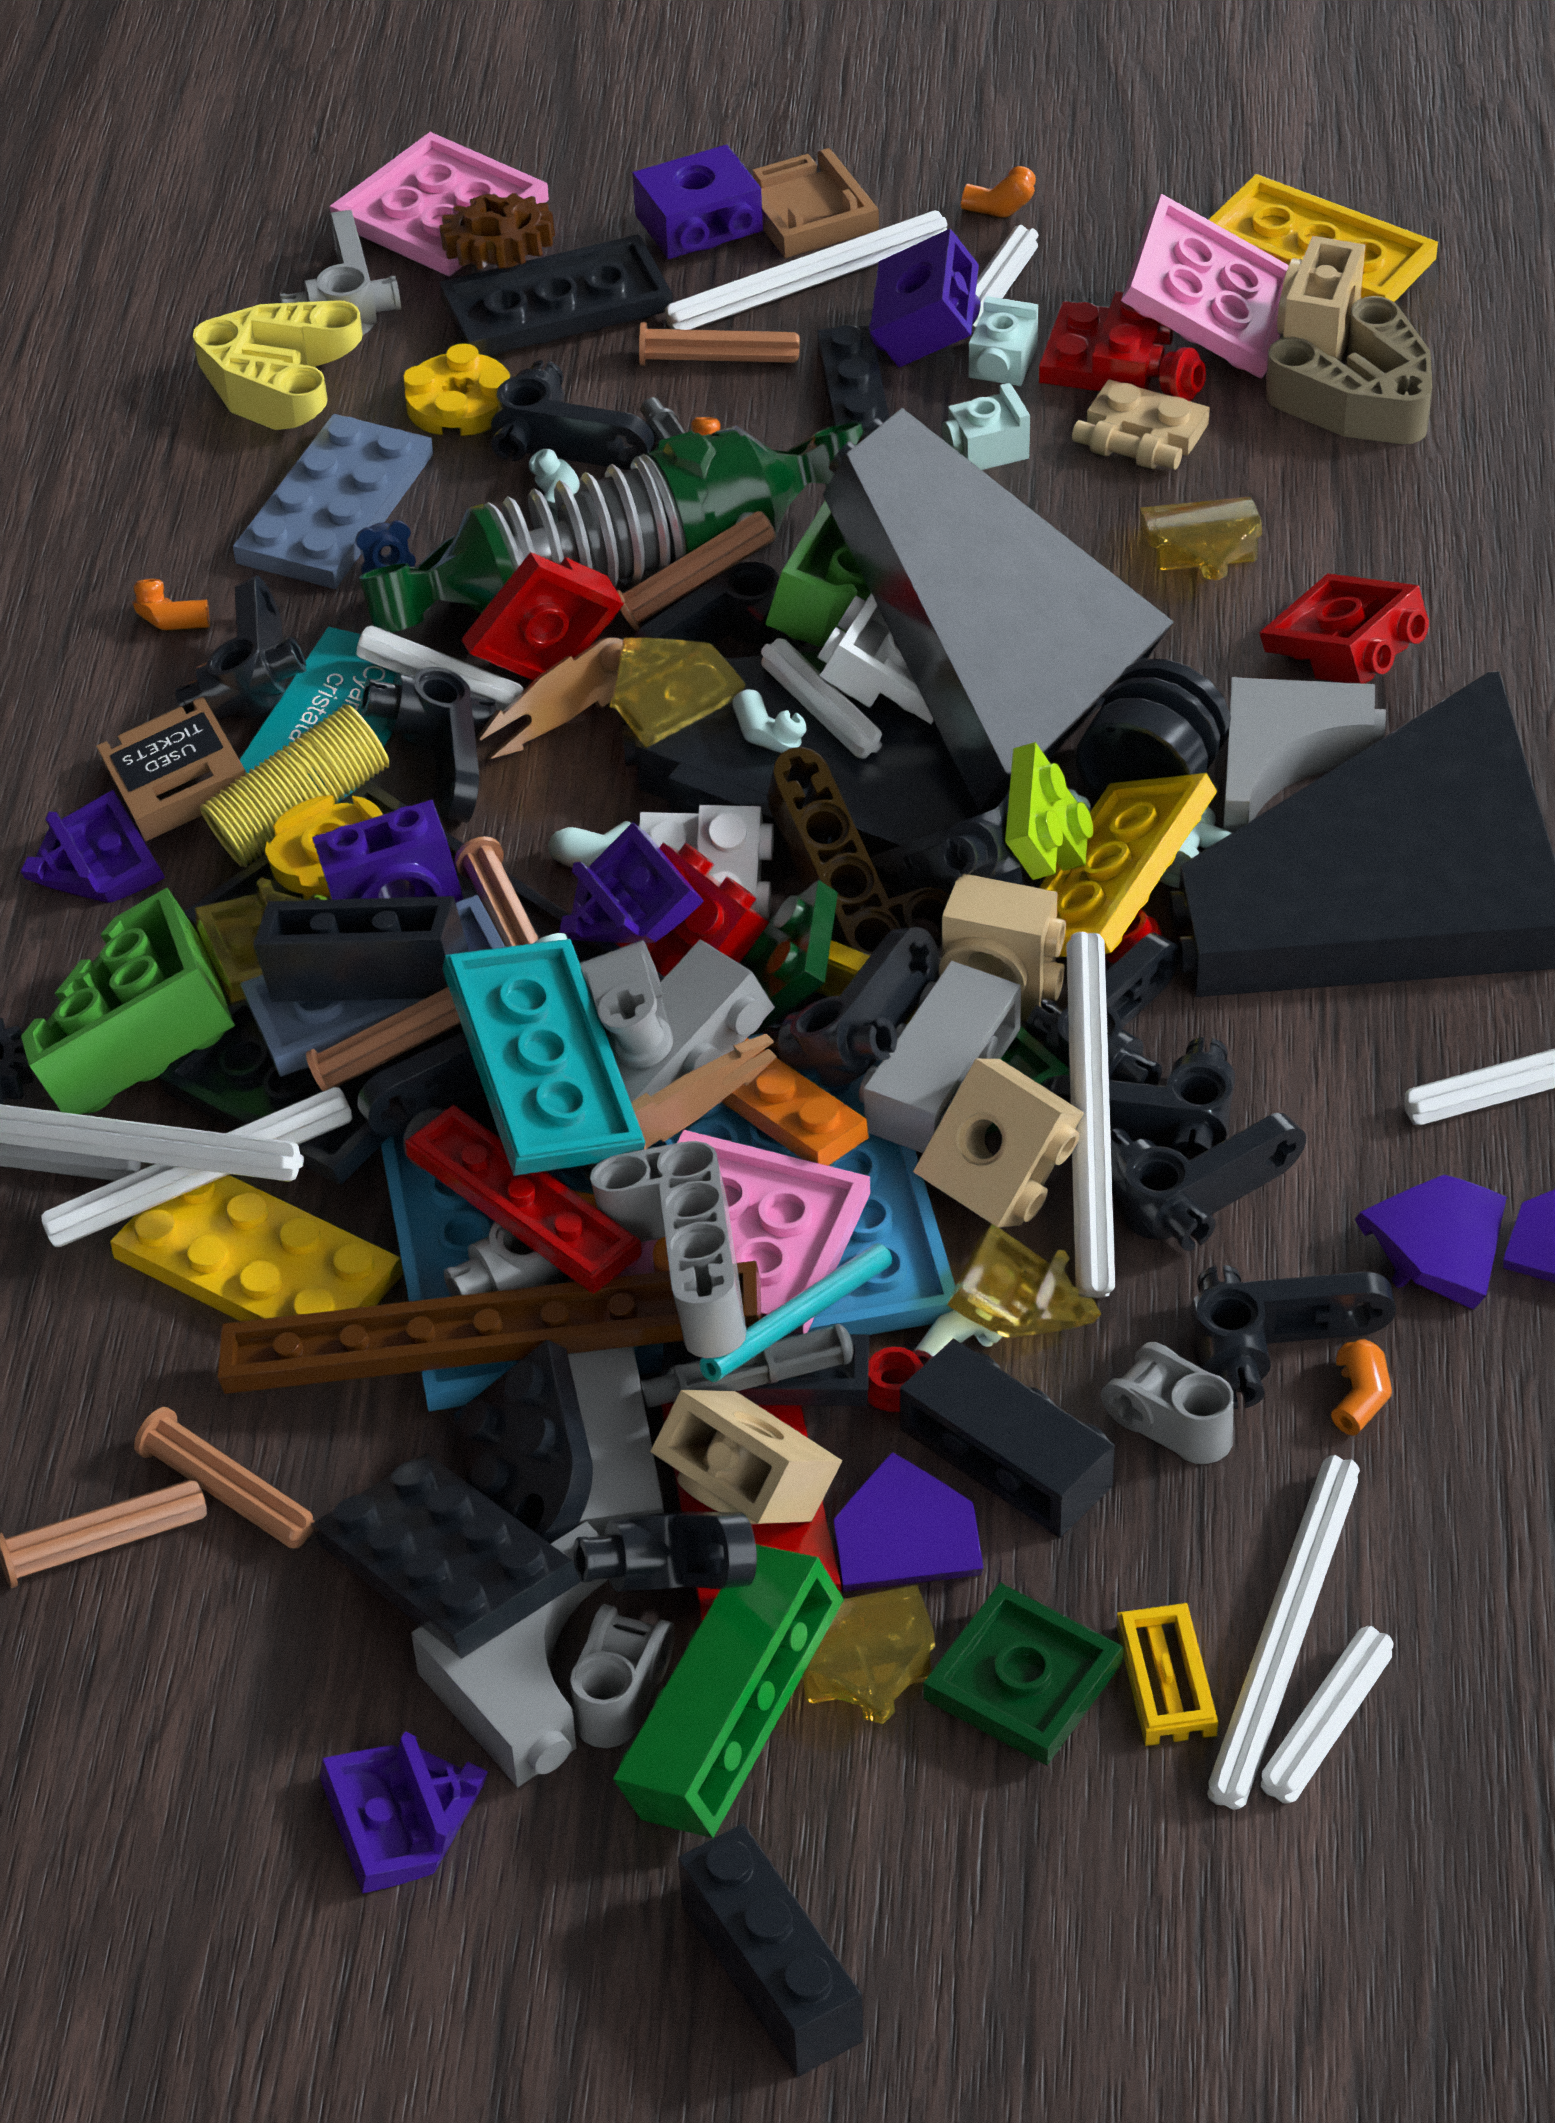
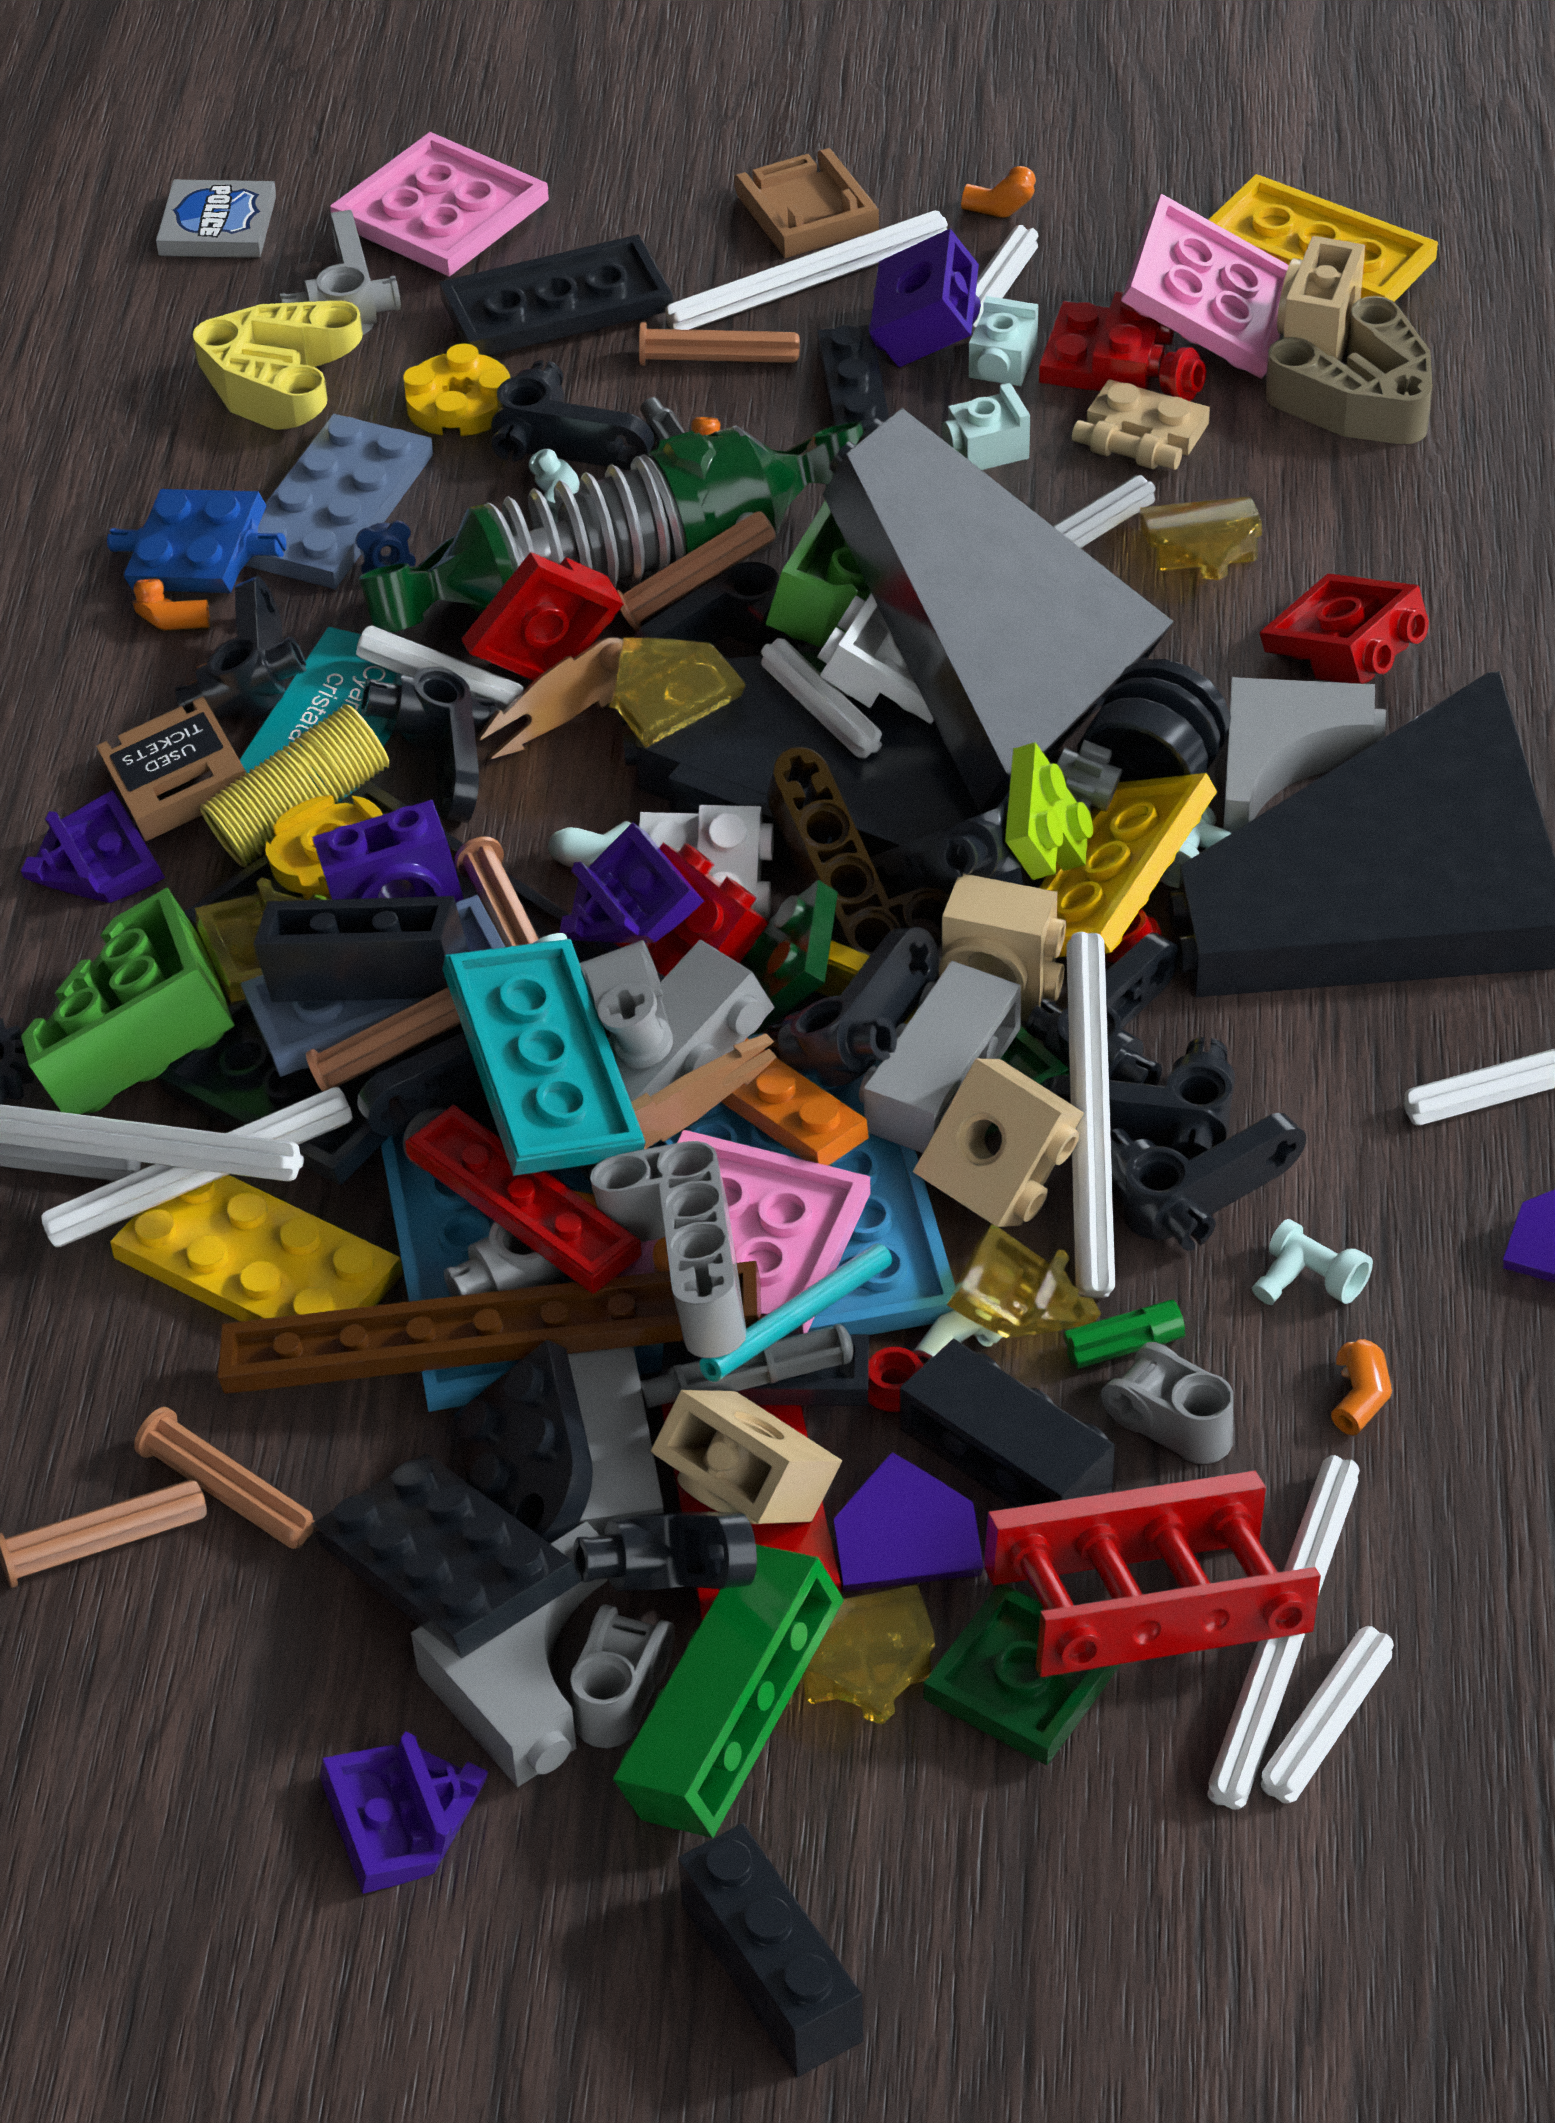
reddish brown gear [439,193,555,269] -> none
dark purple brick [632,144,763,259] -> none
light aqua arm [733,689,806,753] -> none
yellow tile [1116,1603,1218,1746] -> none
black piece [1190,1265,1396,1409] -> none
dark purple slope [1354,1175,1507,1310] -> none
none -> blue plate [107,489,287,593]
none -> tile [156,179,276,258]
none -> red fence [984,1470,1321,1677]
none -> light grey axle [1053,475,1156,548]
none -> dark grey gear [1057,740,1122,812]
none -> green piece [1063,1299,1185,1369]
none -> light aqua piece [1252,1219,1373,1305]

